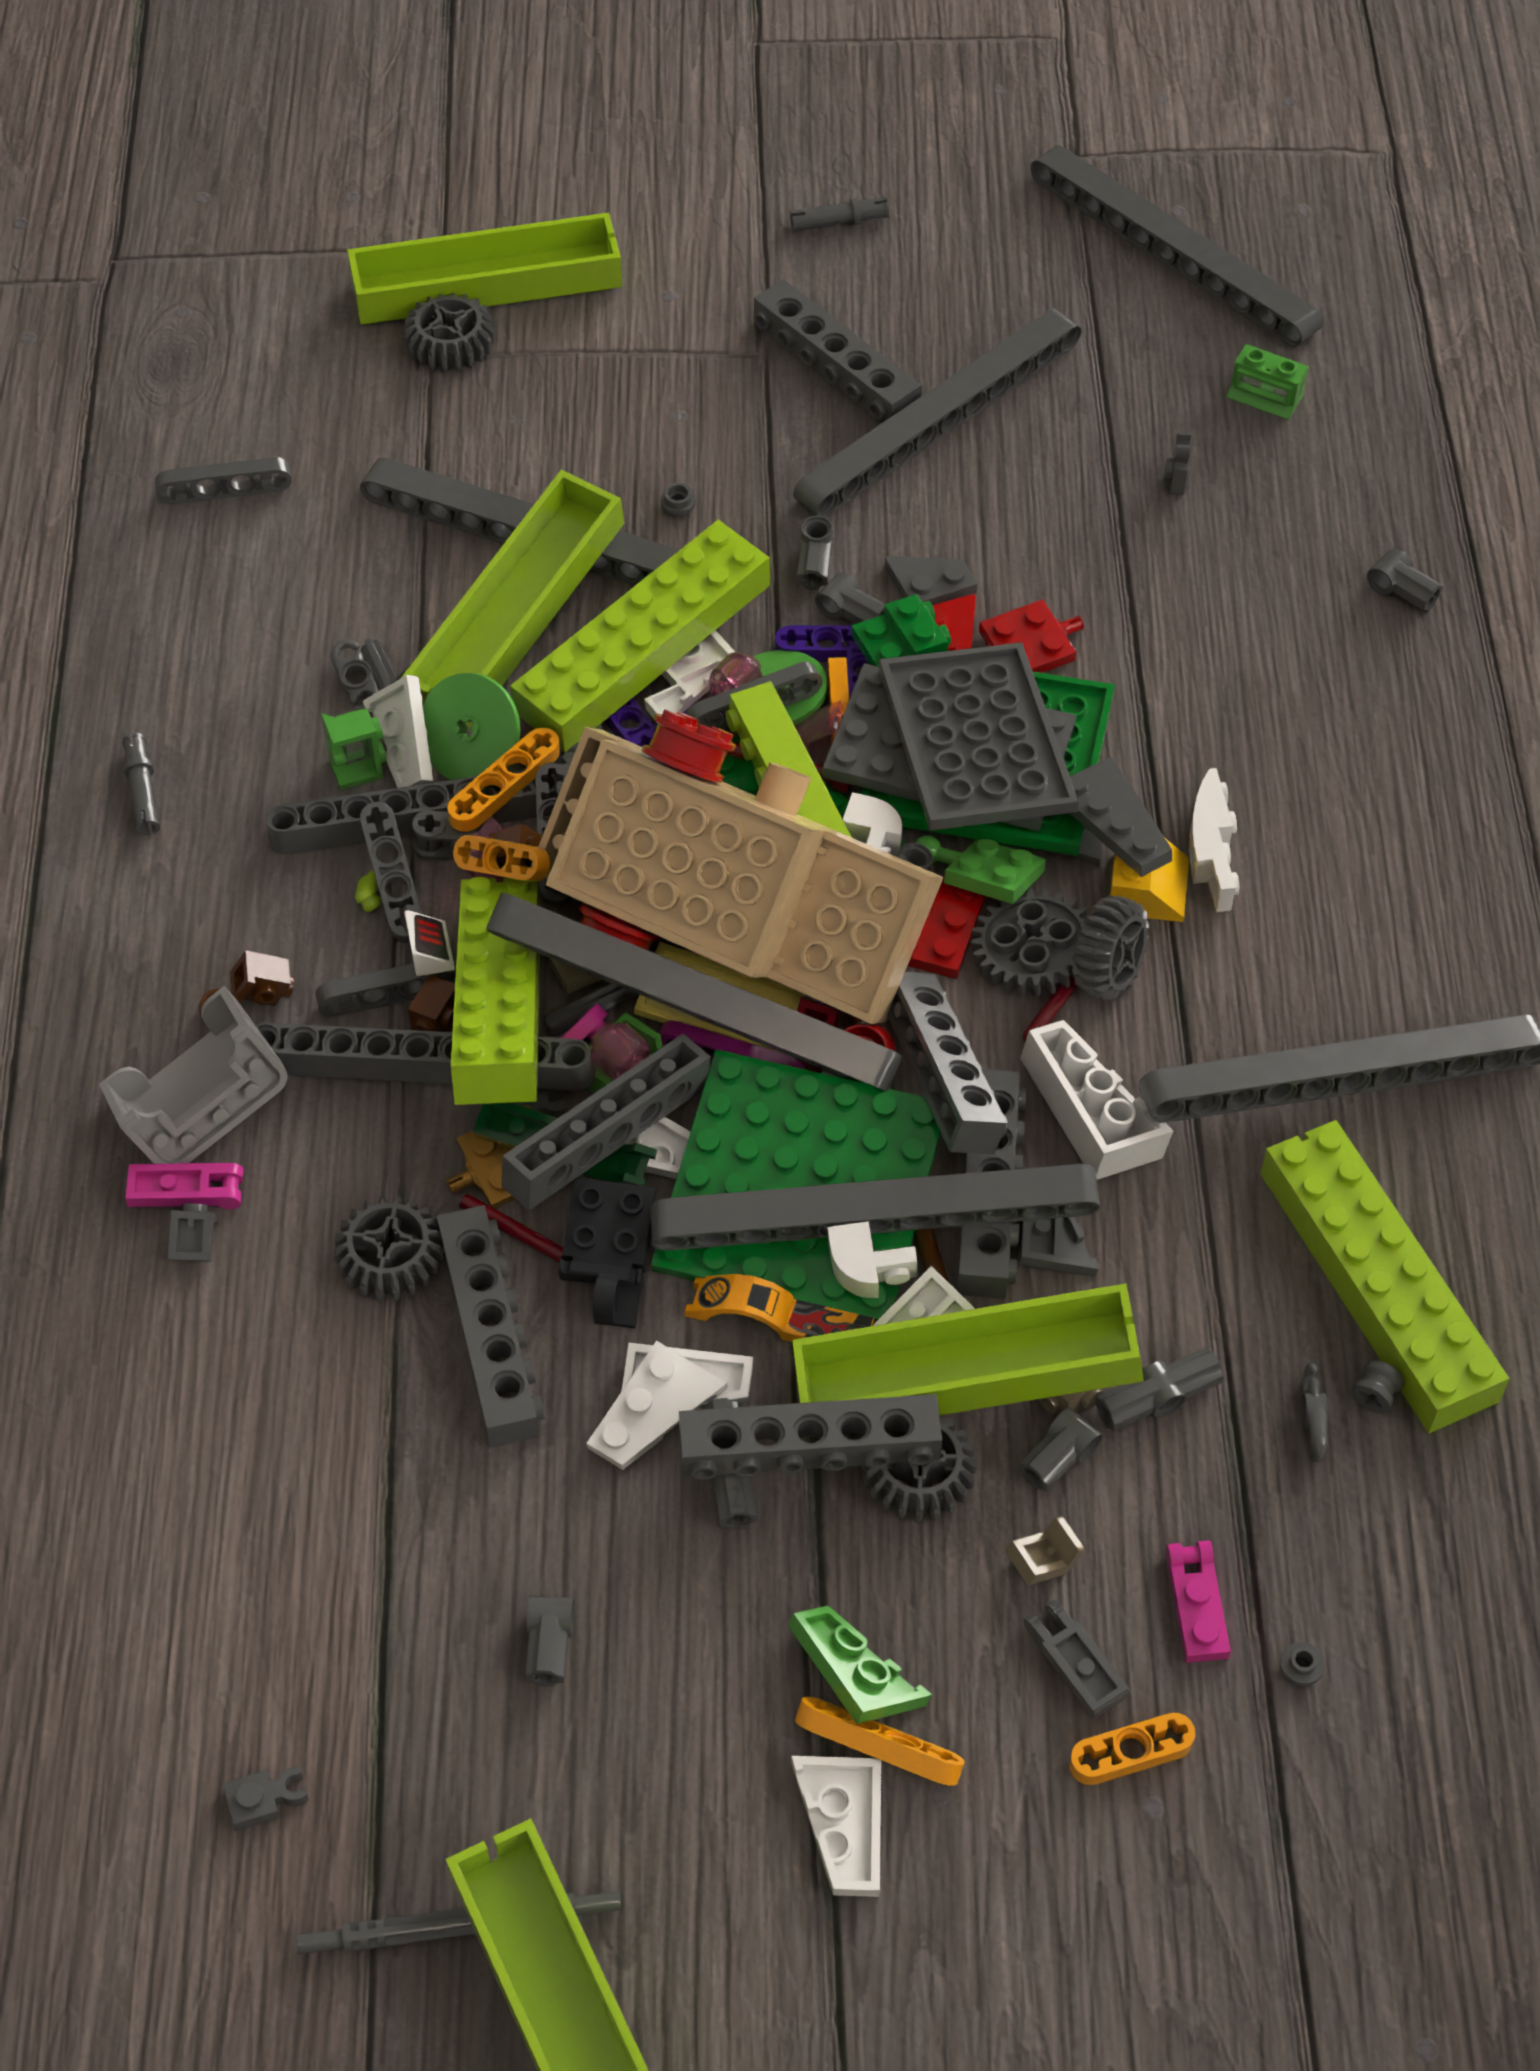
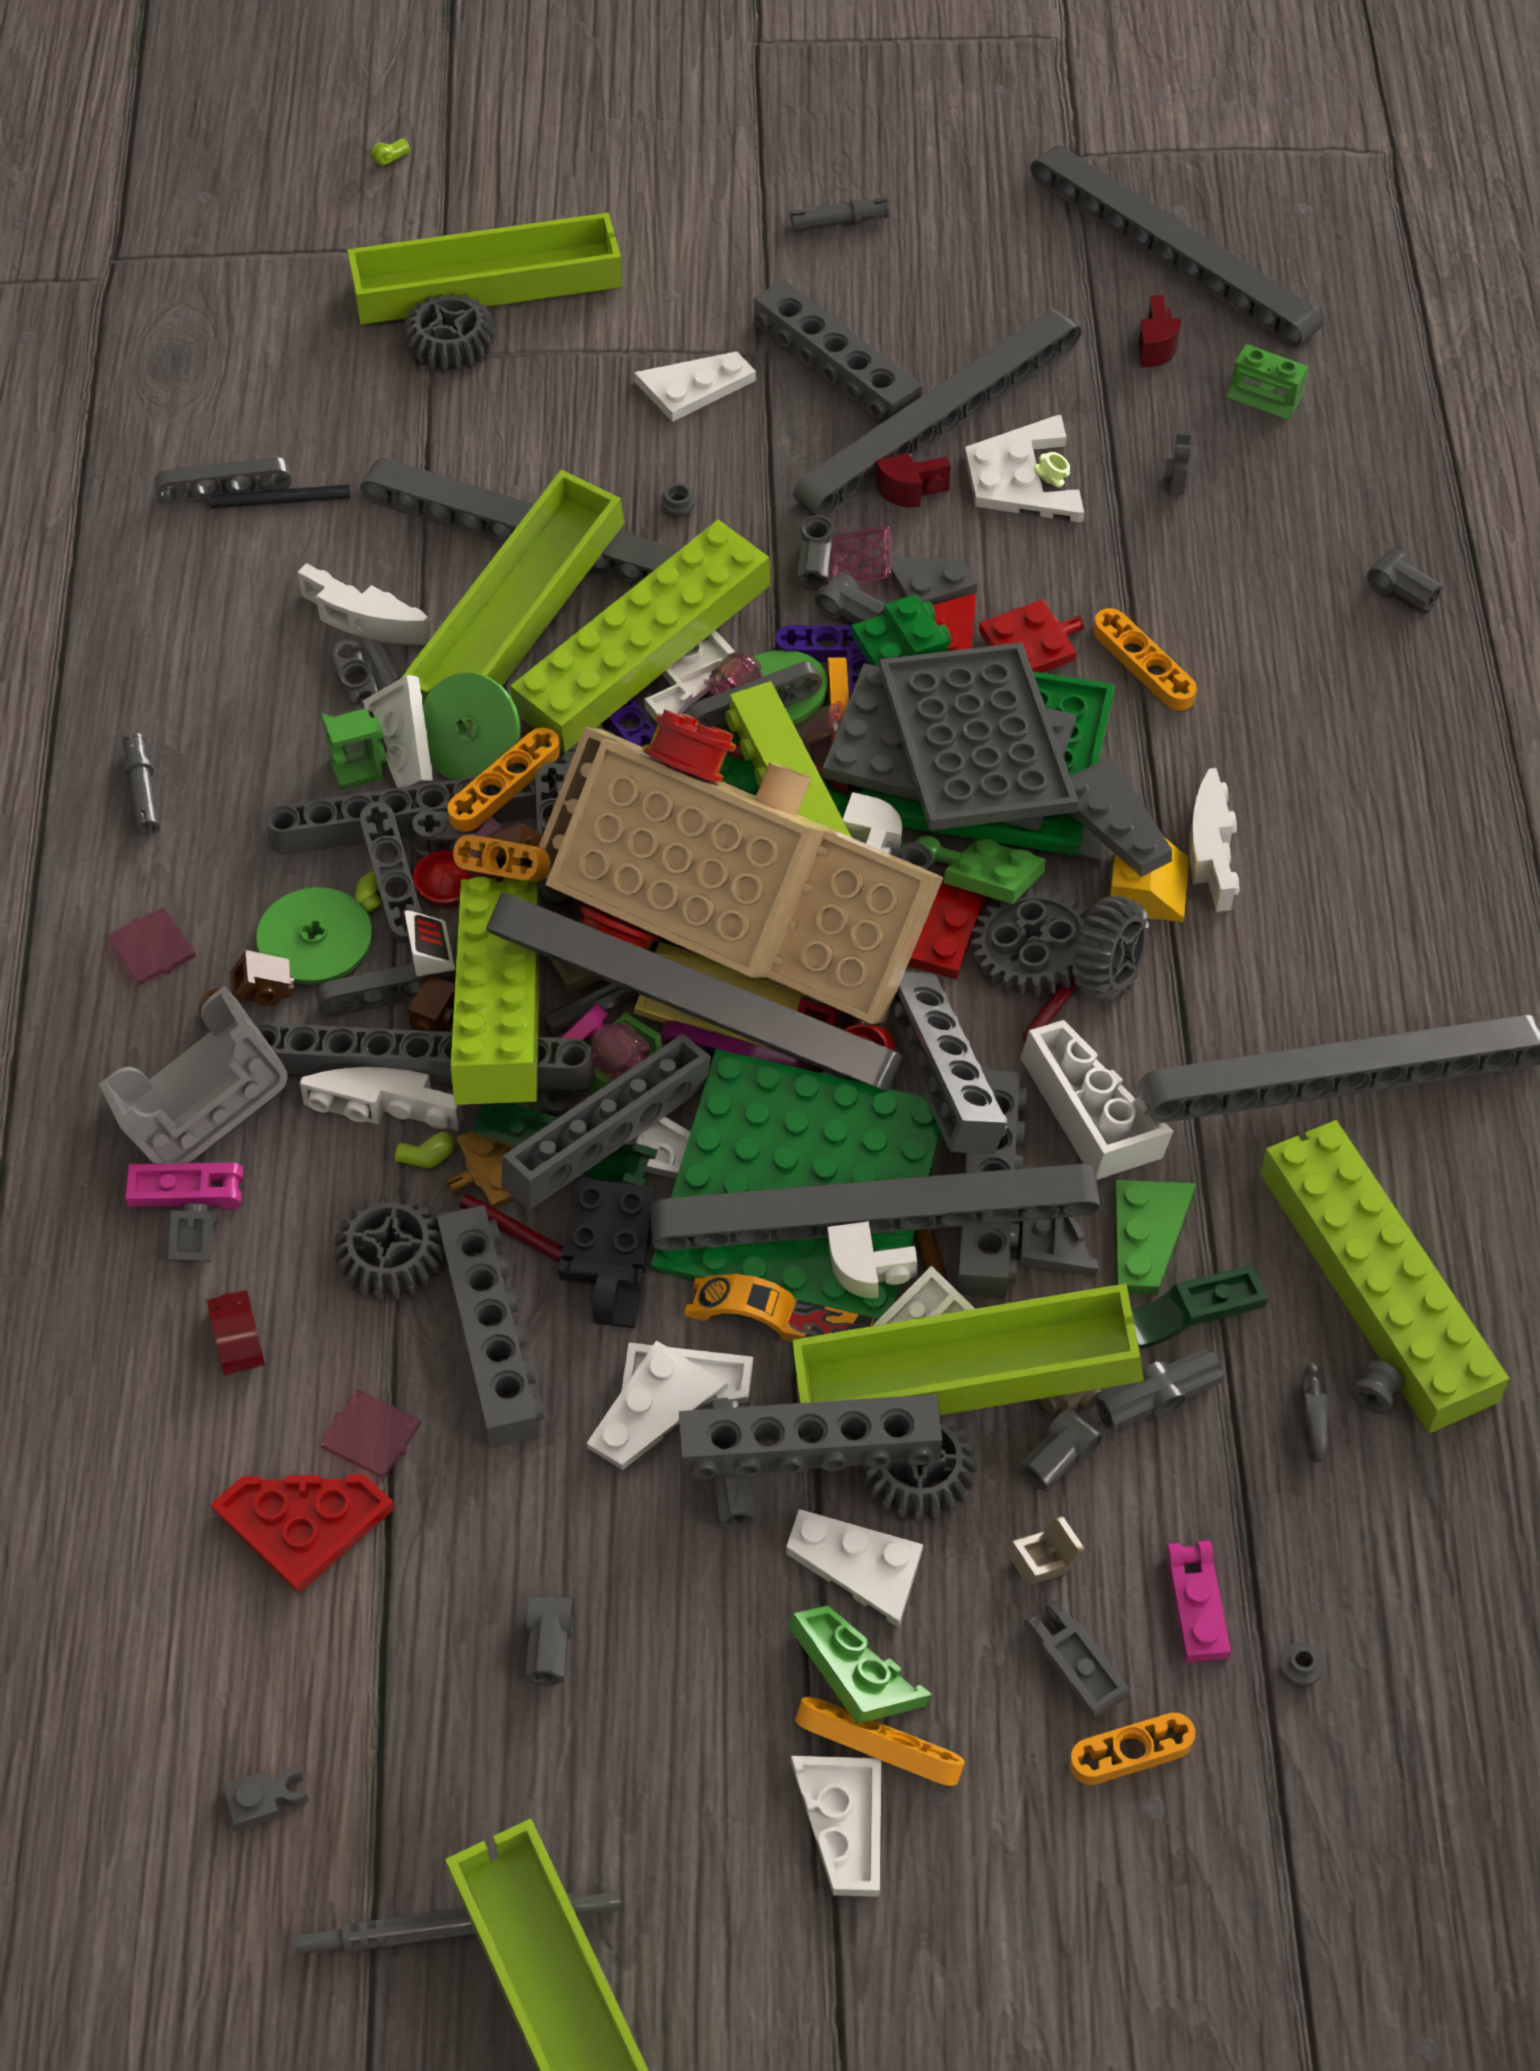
none -> clear pink piece [107,907,196,985]
none -> dark red brick [206,1290,265,1375]
none -> black bar [210,484,351,509]
none -> red plate [210,1474,395,1594]
none -> bright green piece [256,887,372,985]
none -> white slope [298,563,430,645]
none -> white slope [300,1067,464,1131]
none -> clear pink piece [320,1389,421,1479]
none -> lime arm [370,138,410,166]
none -> lime arm [395,1132,455,1169]
none -> red hat [412,850,479,909]
none -> white wing [634,351,756,422]
none -> white wing [786,1509,923,1628]
none -> clear pink window [833,525,892,583]
none -> dark red brick [875,453,951,508]
none -> white wing [964,415,1084,522]
none -> yellowish green plate [1034,452,1070,487]
none -> light orange beam [1093,608,1197,711]
none -> bright green wing [1115,1180,1197,1295]
none -> dark green piece [1131,1265,1268,1349]
none -> dark red brick [1138,295,1181,368]

